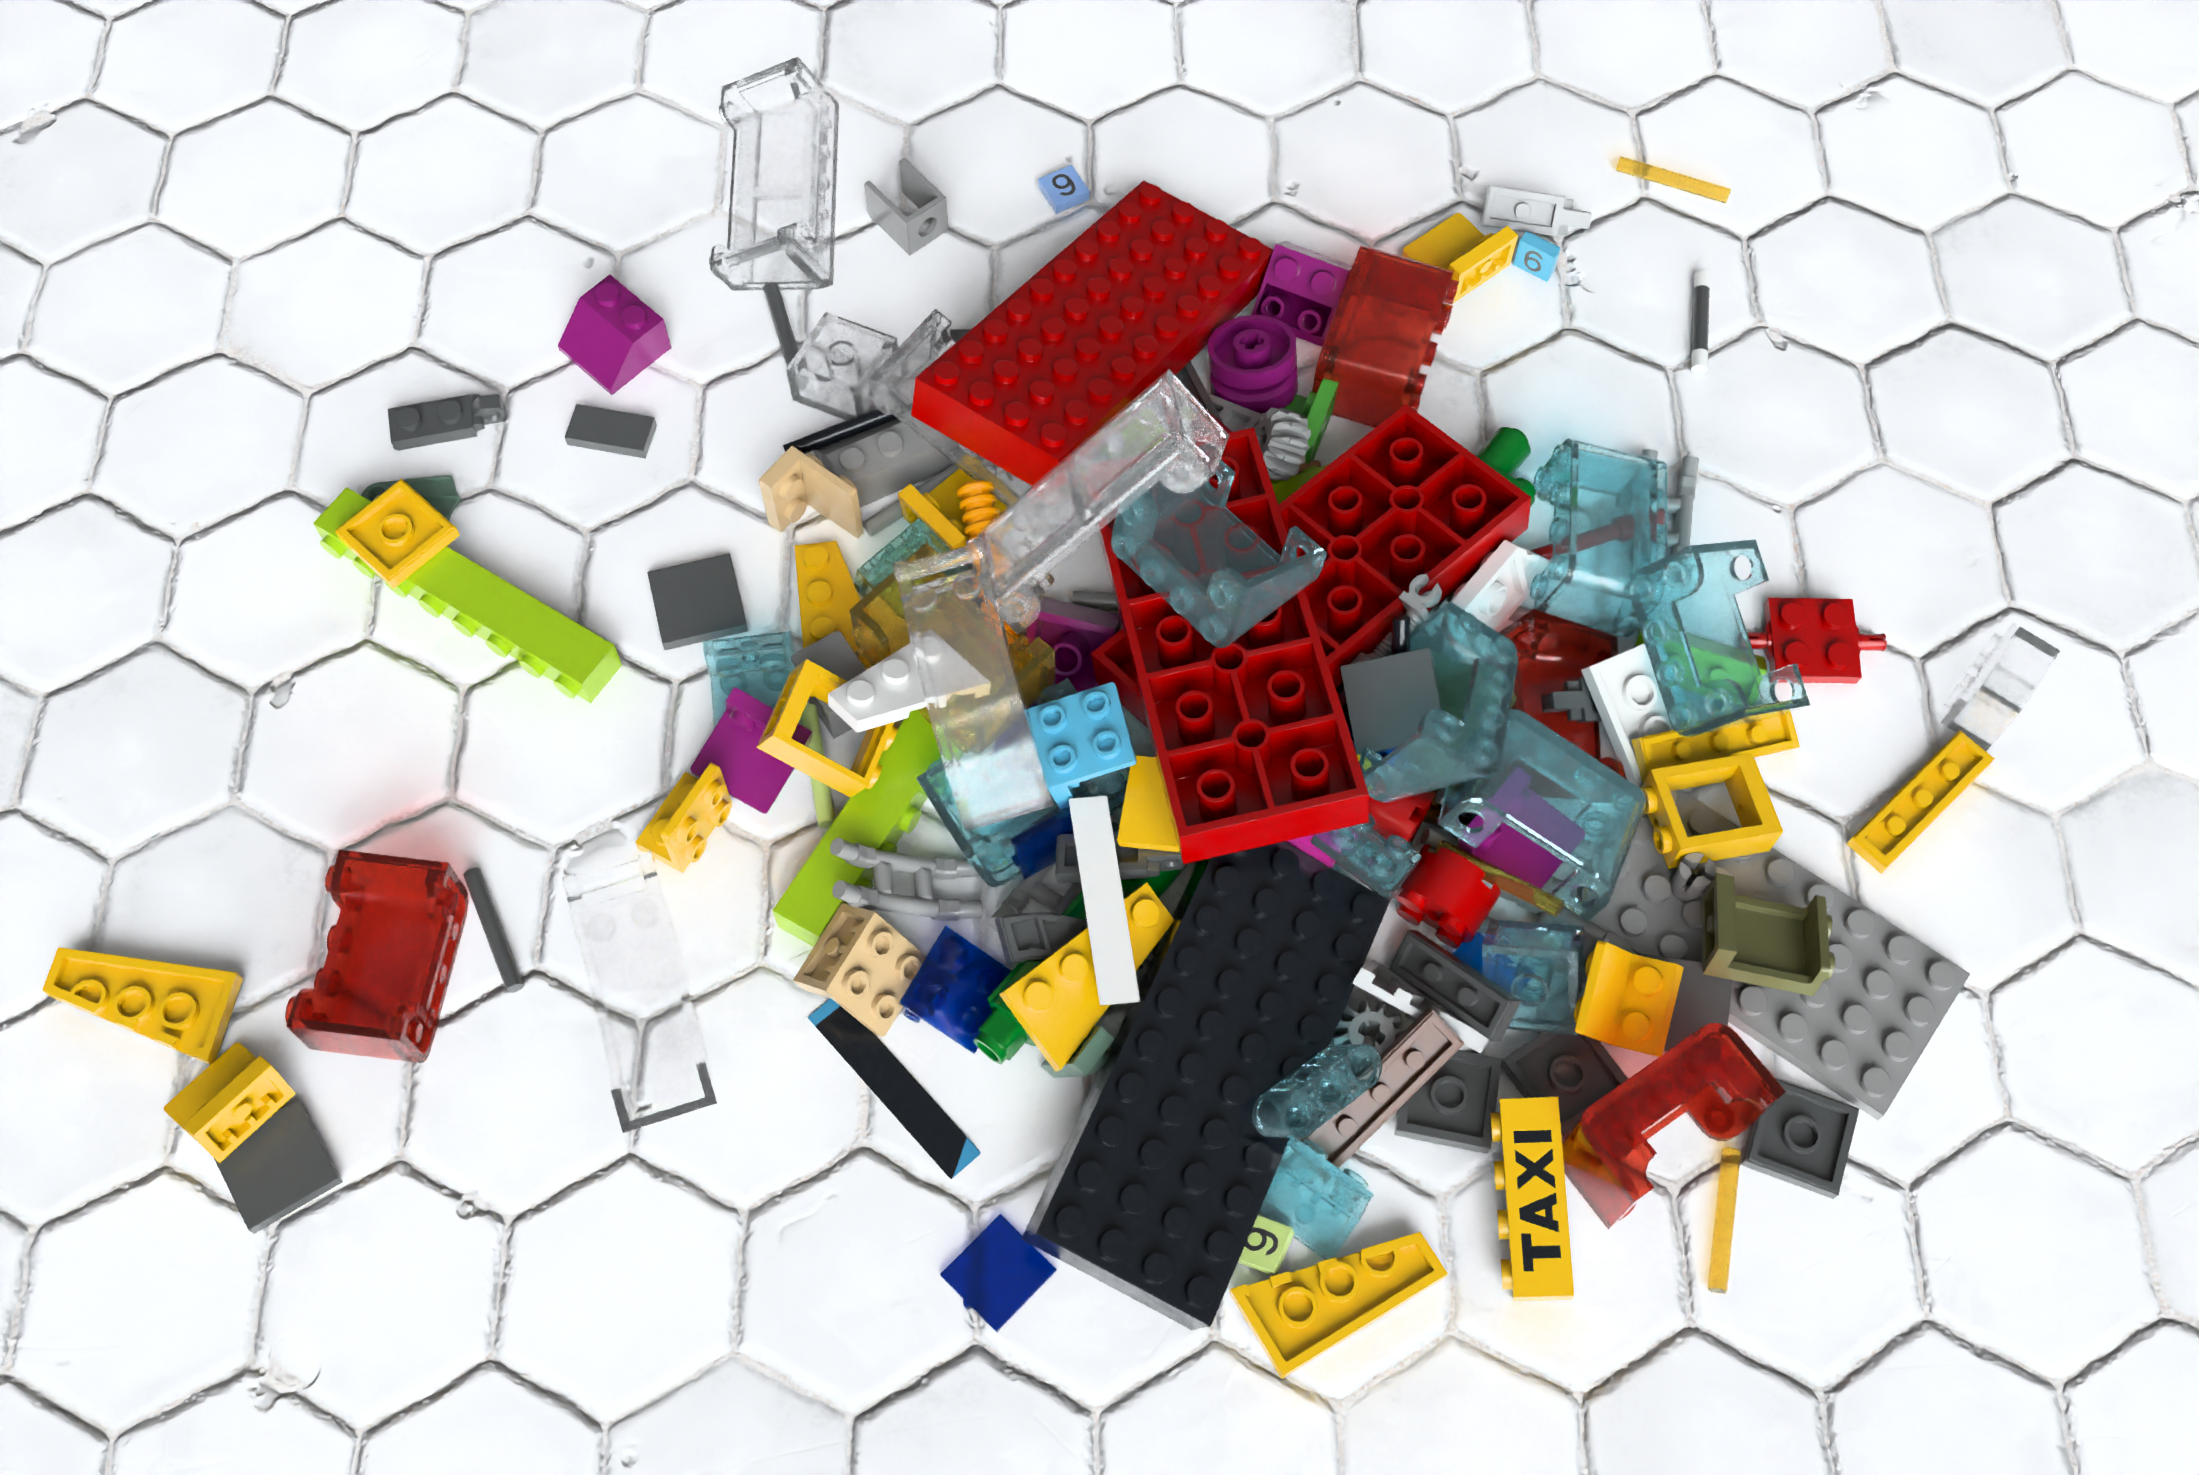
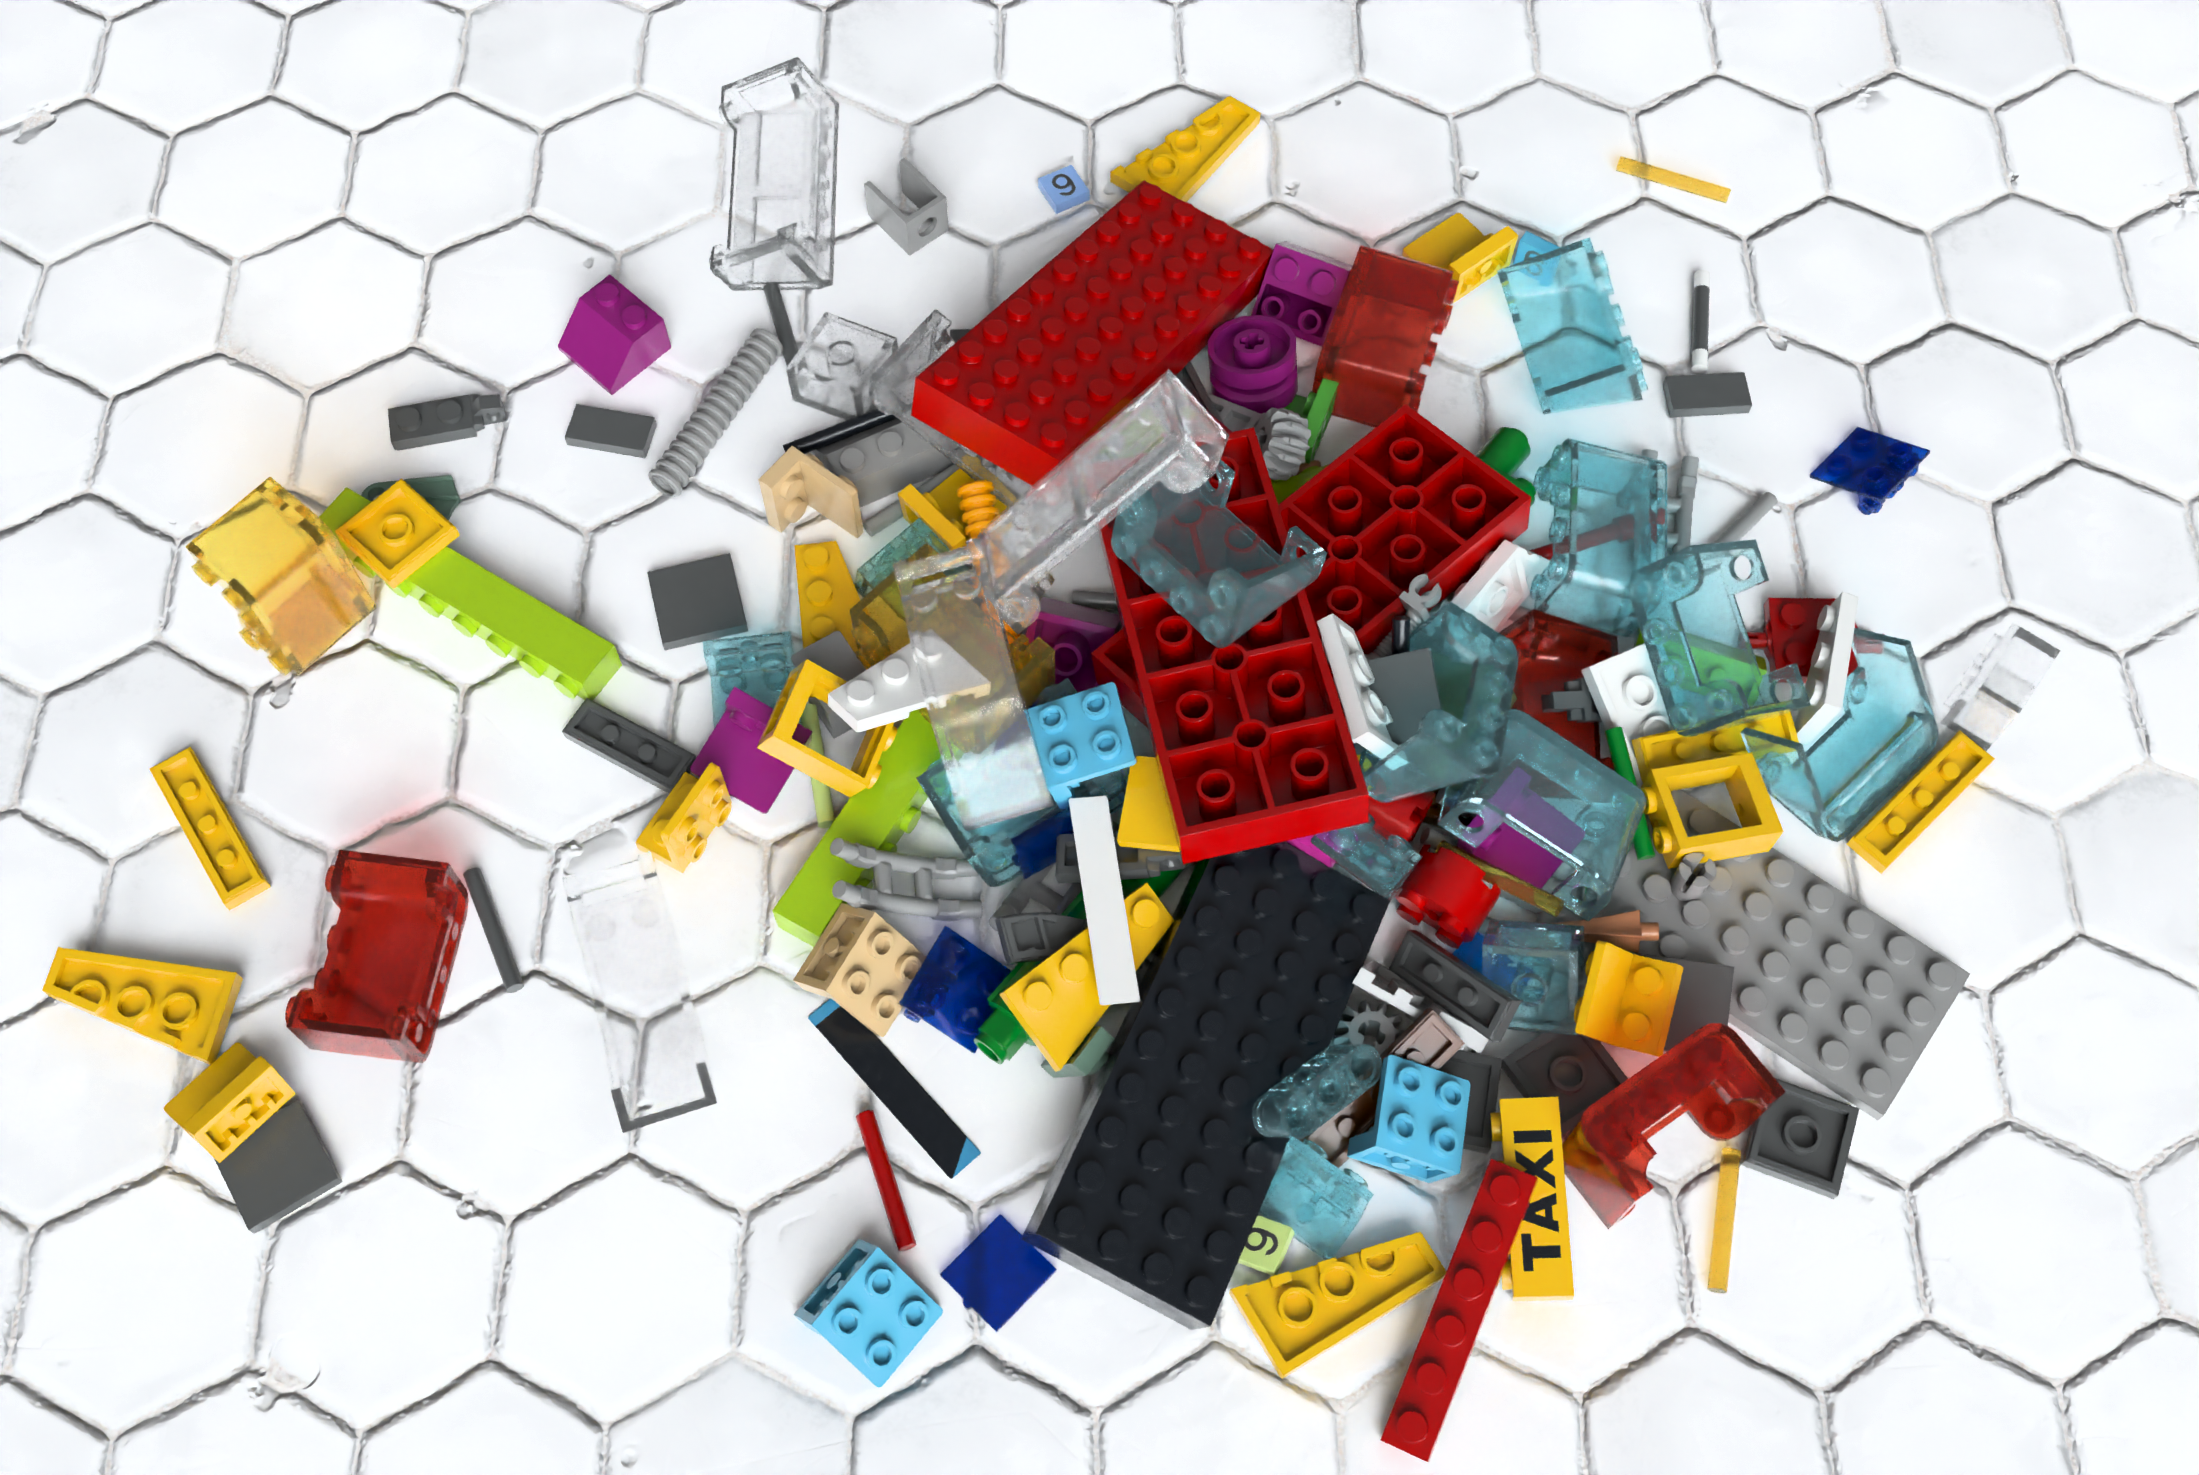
hinge [1480,185,1592,236] -> none
olive panel [1701,873,1835,996] -> none
none -> yellow tile [150,747,271,910]
none -> clear yellow windscreen [185,477,377,677]
none -> dark grey tile [562,698,696,794]
none -> light grey piece [648,328,783,497]
none -> medium azure bracket [794,1239,943,1387]
none -> red bar [856,1110,917,1251]
none -> yellow wing [1110,96,1261,202]
none -> white wing [1317,613,1410,767]
none -> medium azure bracket [1347,1055,1471,1183]
none -> red plate [1380,1159,1538,1462]
none -> clear light blue windscreen [1497,237,1648,415]
none -> nougat piece [1528,910,1659,953]
none -> green bar [1605,727,1656,860]
none -> dark grey tile [1662,372,1752,418]
none -> light grey bar [1690,492,1778,580]
none -> clear light blue windscreen [1740,628,1938,842]
none -> white wing [1795,591,1859,745]
none -> clear blue hinge [1810,427,1930,515]

